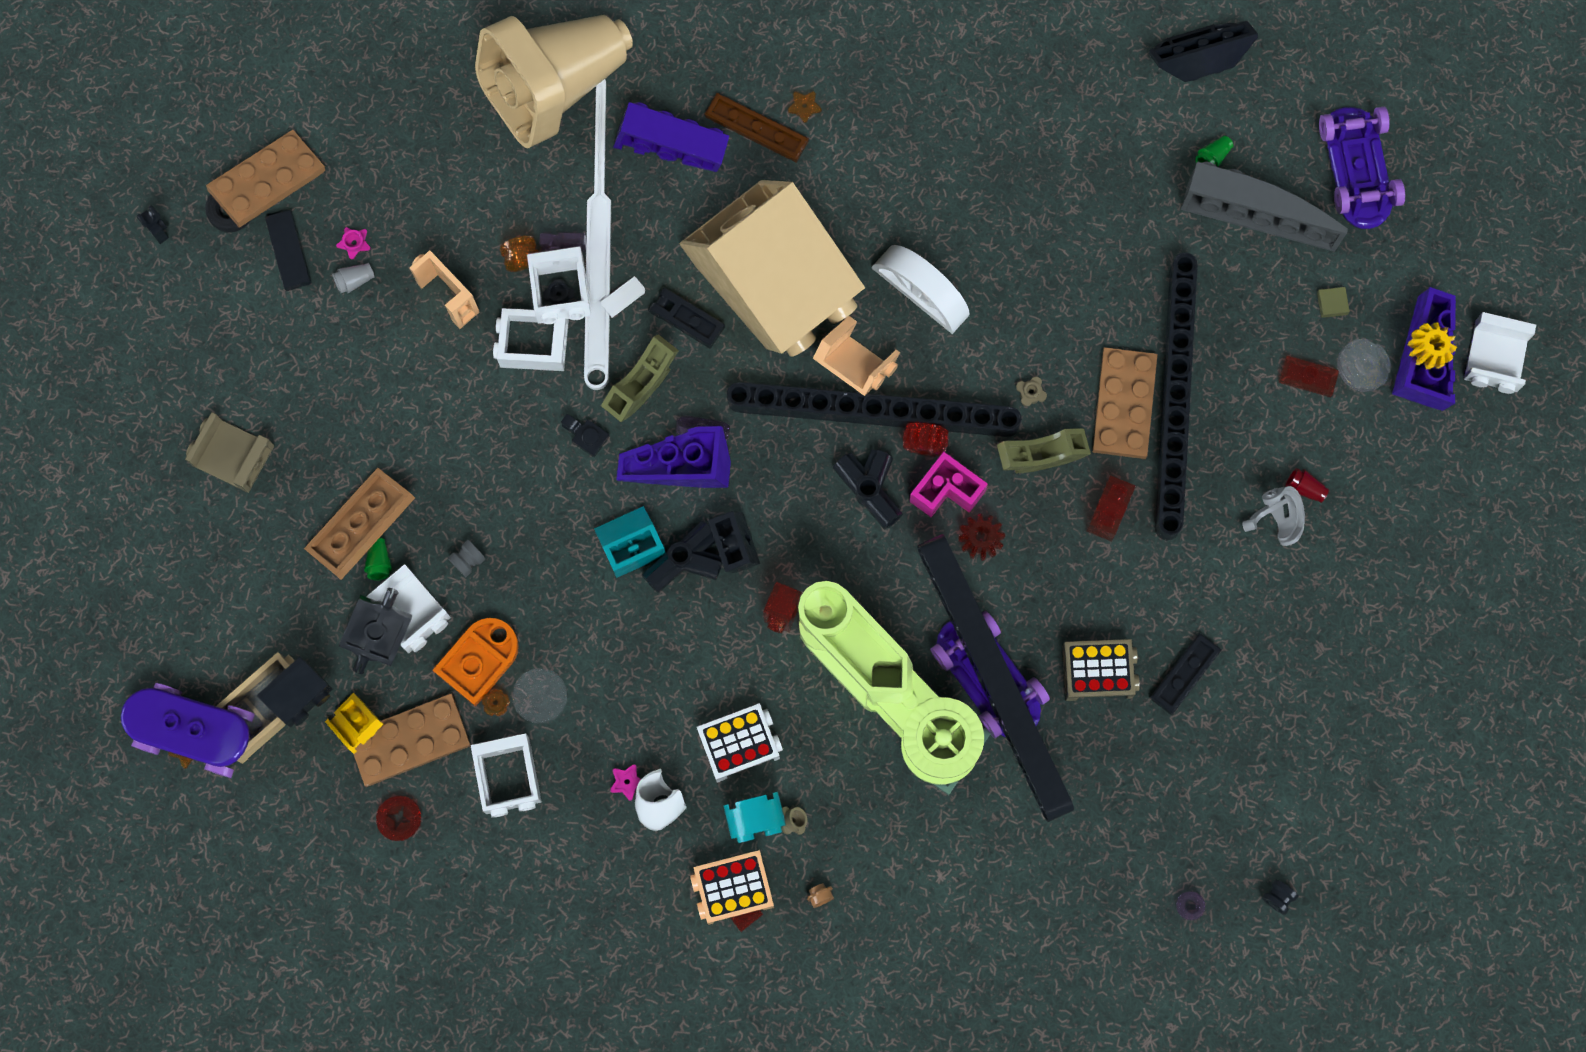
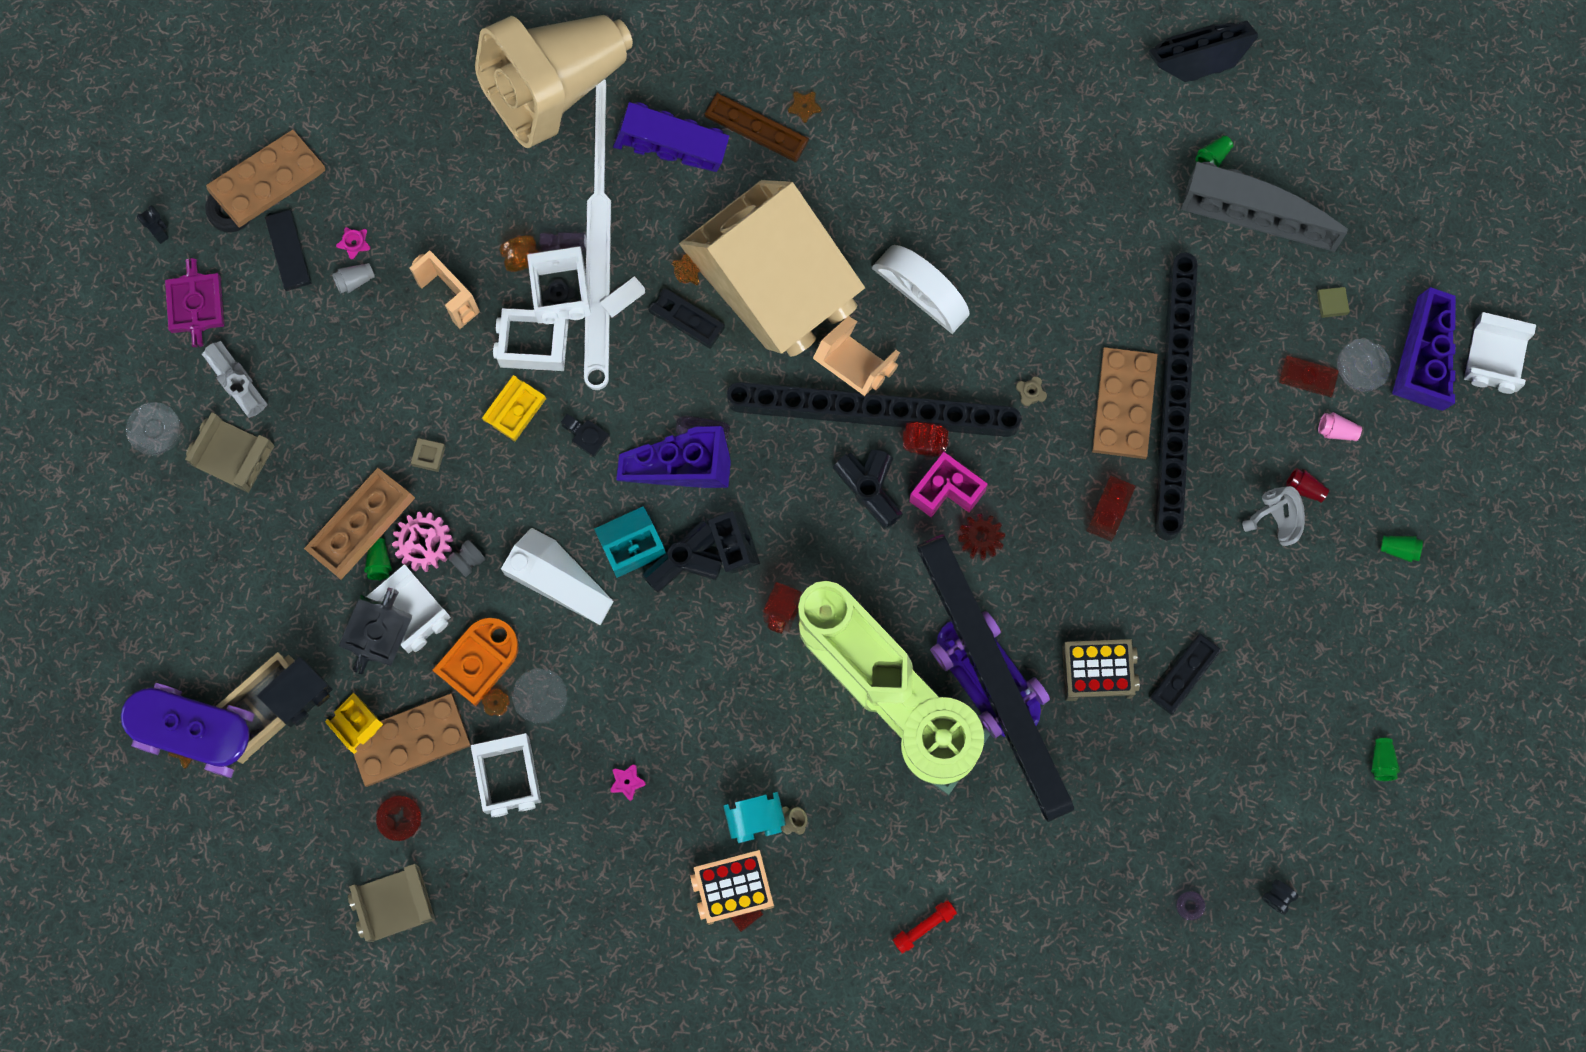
olive arch [601,334,679,422] -> none
white piece [635,769,687,831] -> none
panel [697,703,783,782] -> none
medium nougat plate [807,883,834,908] -> none
olive arch [997,429,1091,474] -> none
dark purple piece [1319,107,1405,229] -> none
yellow gear [1407,323,1457,370] -> none
none -> clear tile [126,402,182,456]
none -> magenta plate [165,258,225,347]
none -> light grey piece [202,341,268,418]
none -> dark tan panel [348,864,436,942]
none -> bright pink gear [392,512,453,572]
none -> dark tan plate [411,438,445,472]
none -> yellow plate [482,375,546,441]
none -> white wedge [501,528,614,625]
none -> clear orange plate [672,254,700,286]
none -> red bar [892,900,957,954]
none -> bright pink cone [1318,412,1362,441]
none -> green cone [1371,738,1400,781]
none -> green cone [1381,536,1423,563]

